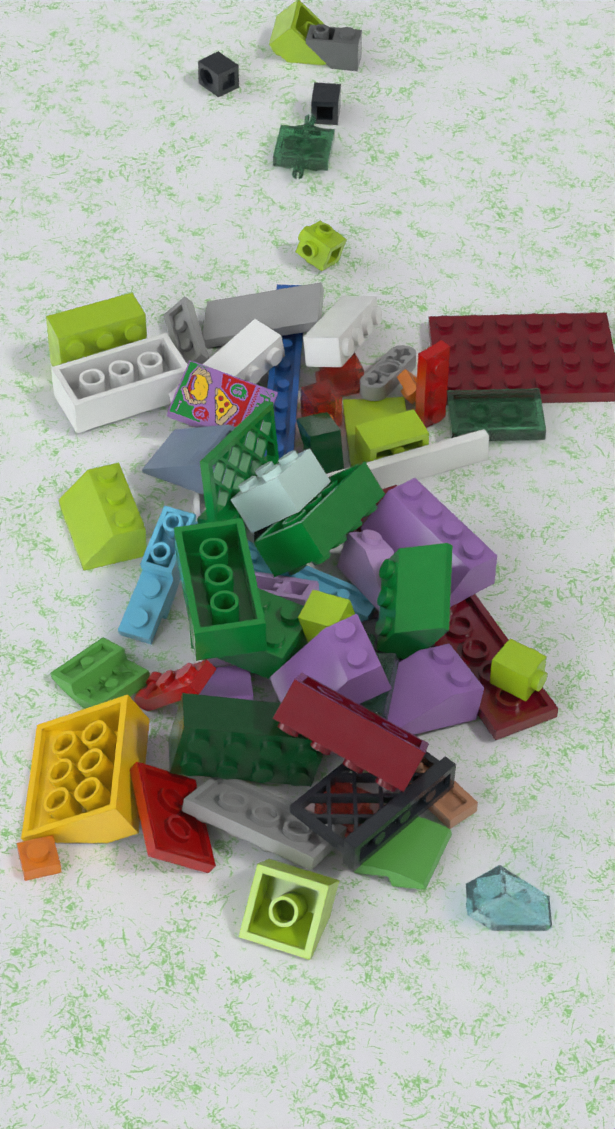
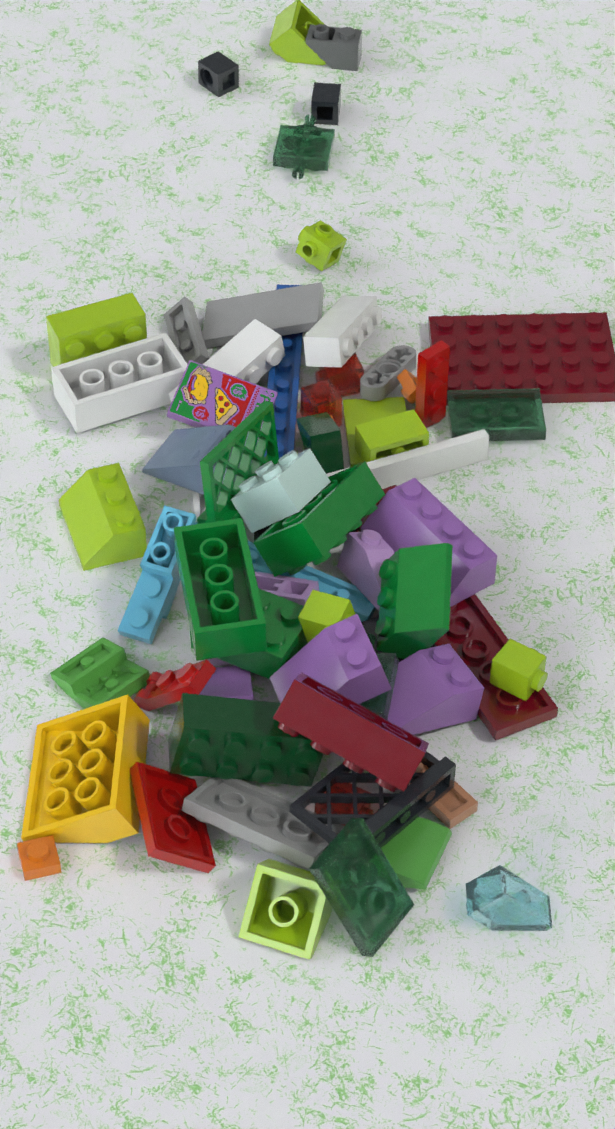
none -> clear green plate [309,818,414,957]

